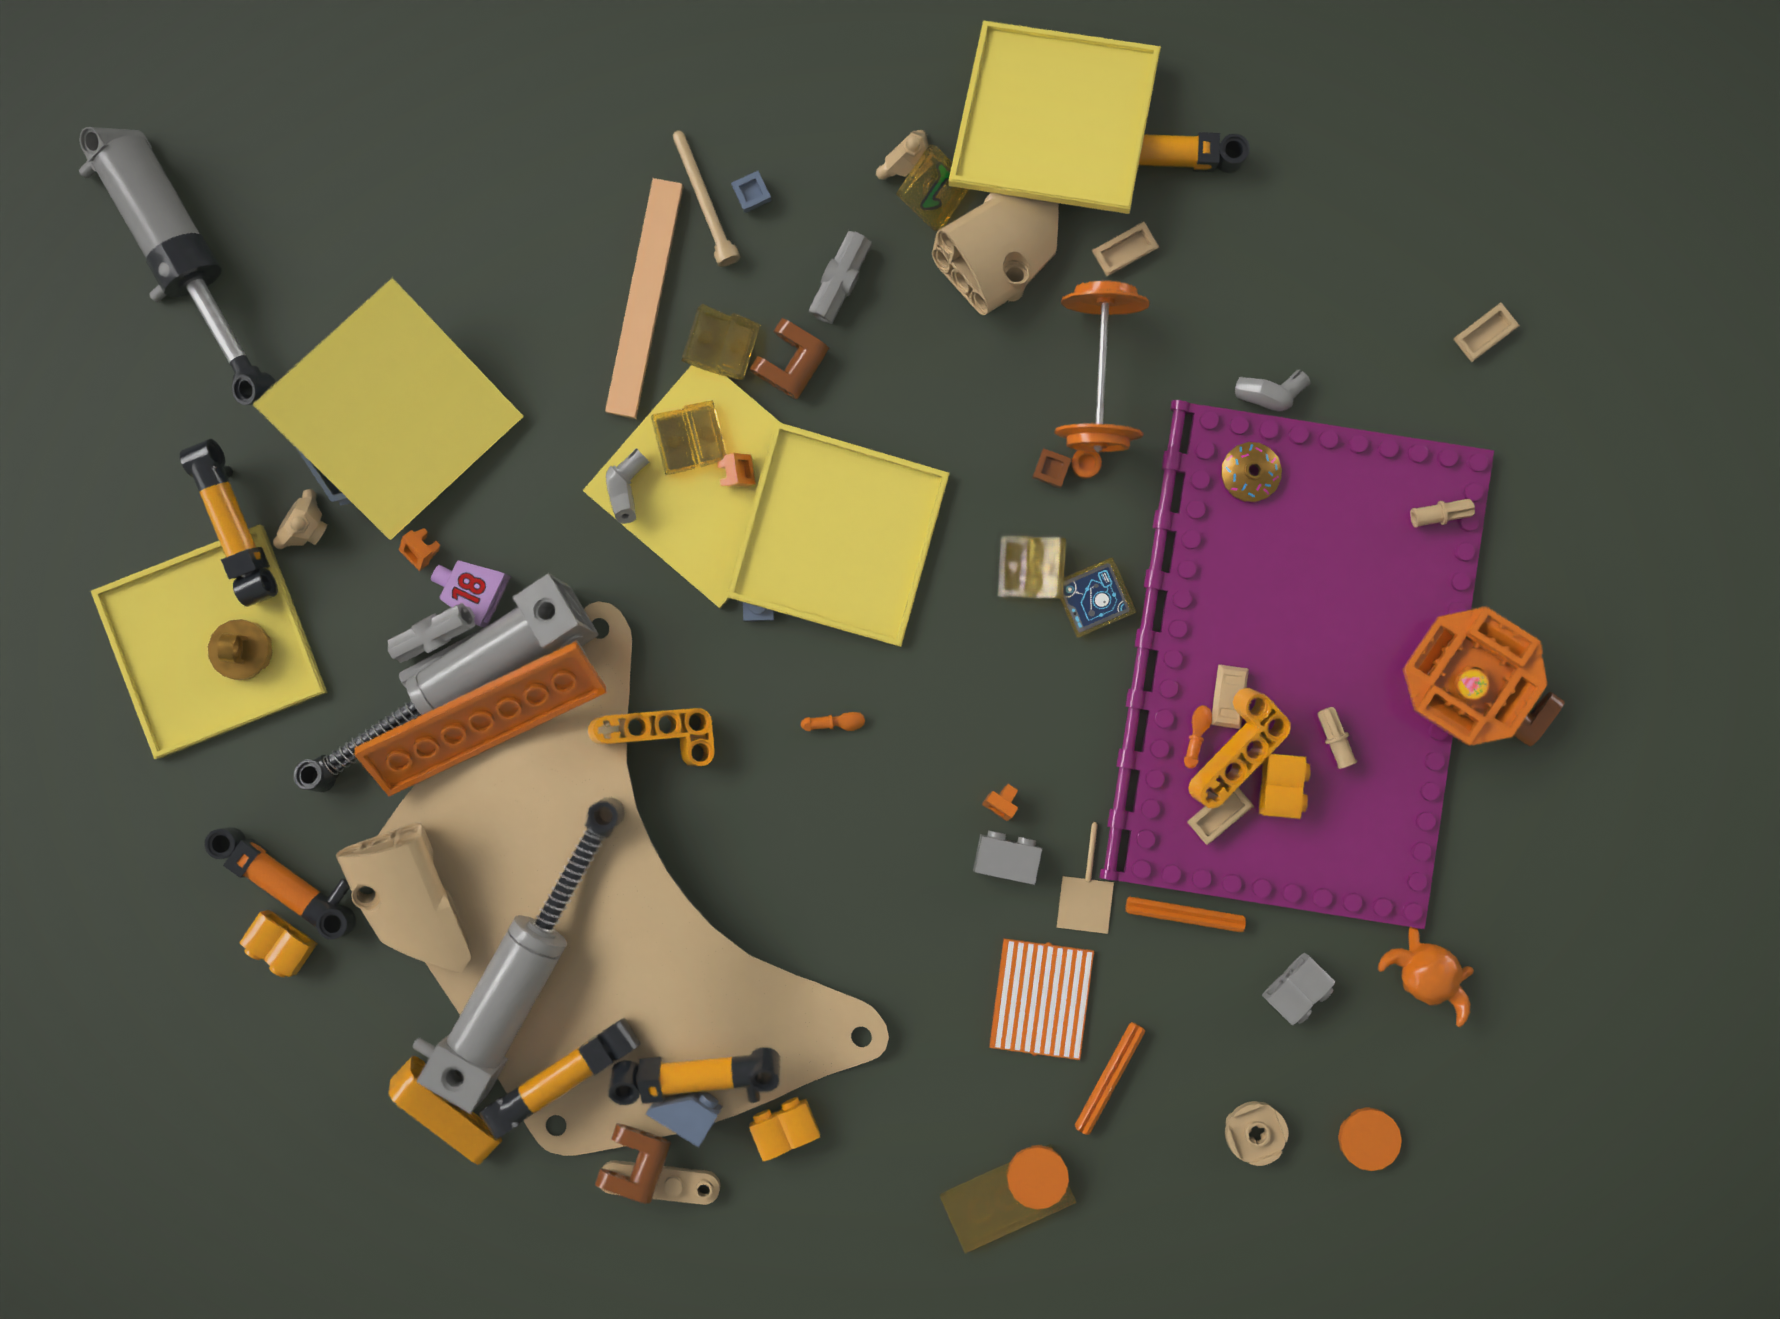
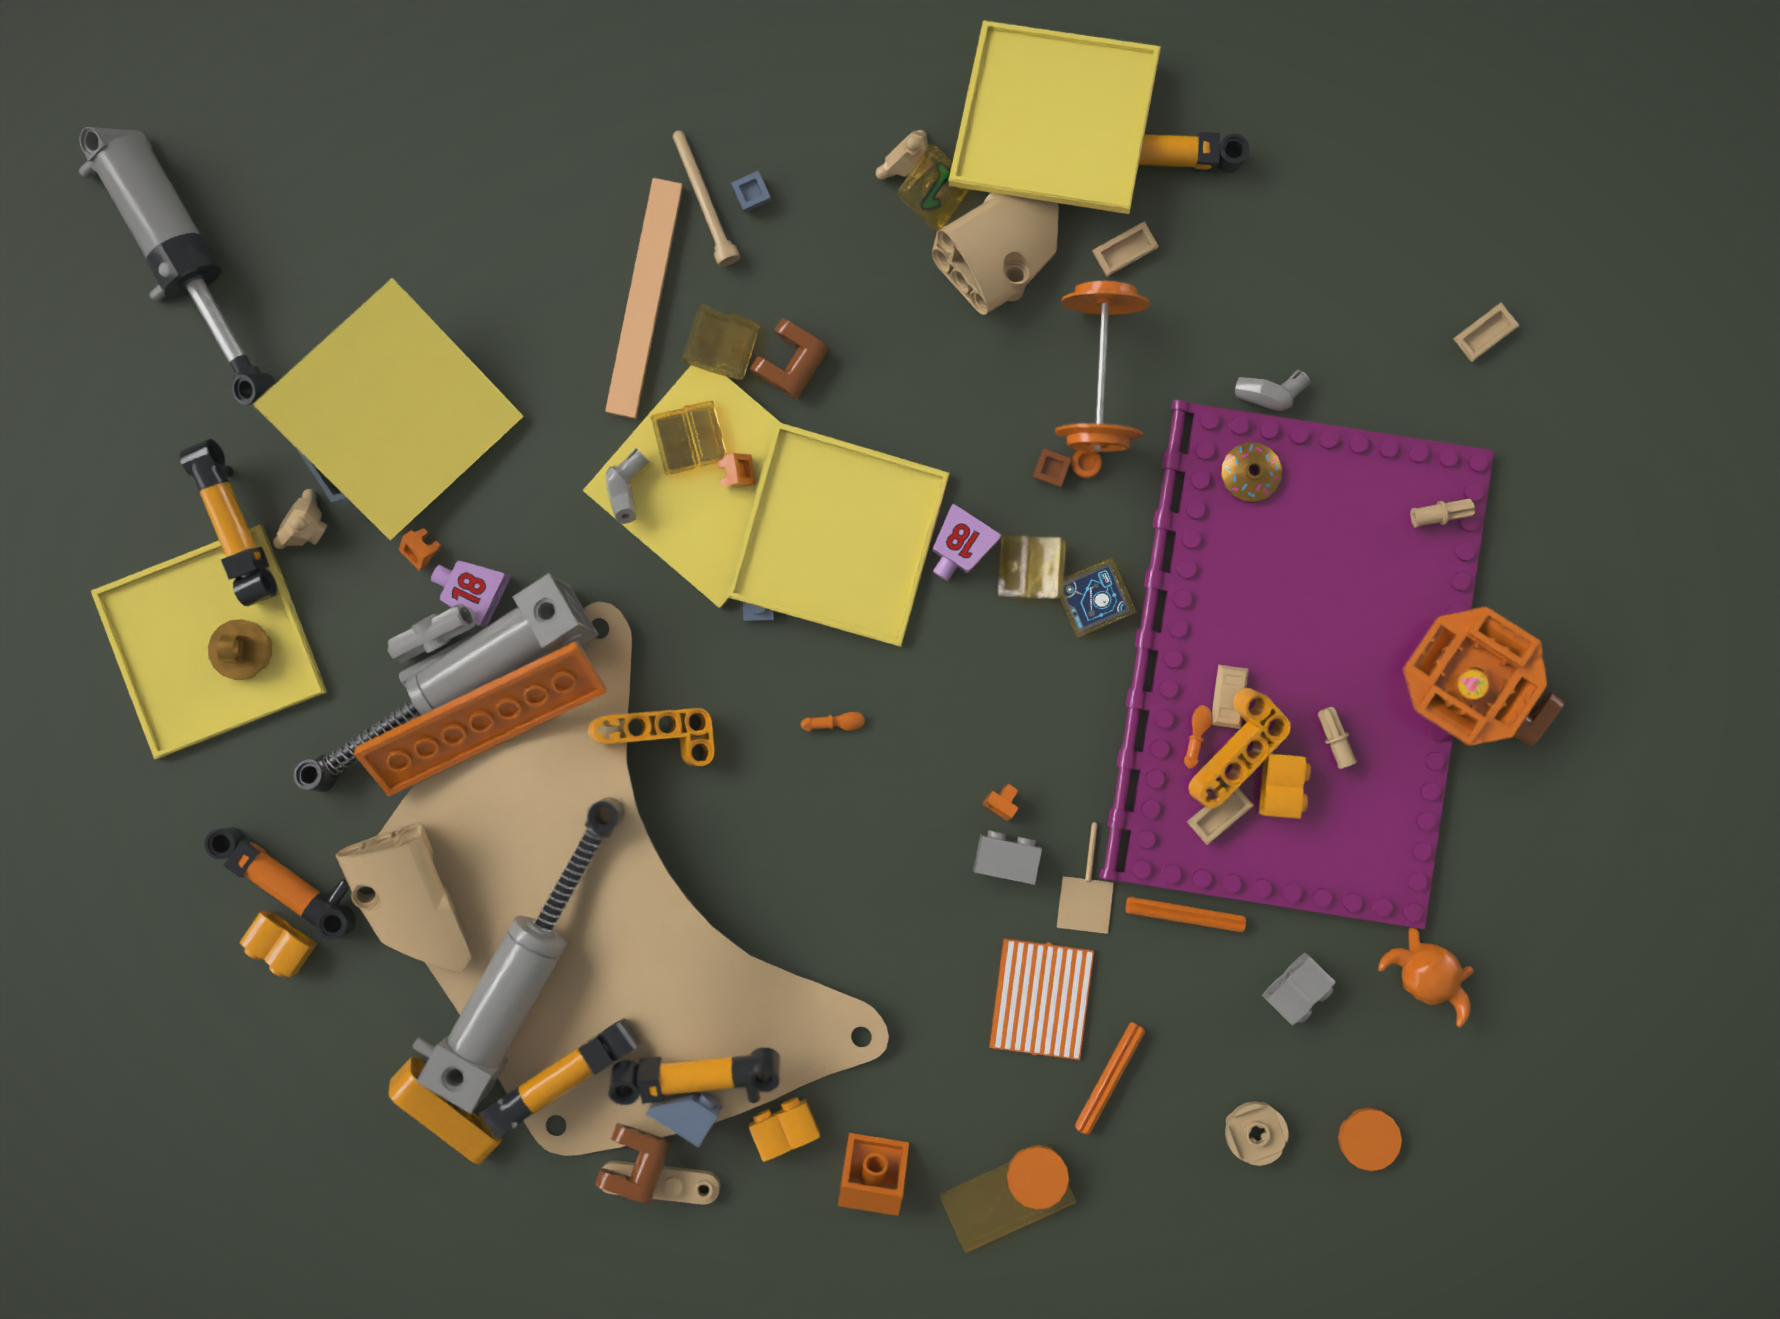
light grey piece [809,231,872,324] -> none
none -> orange slope [838,1133,909,1216]
none -> lavender torso [932,504,1001,581]

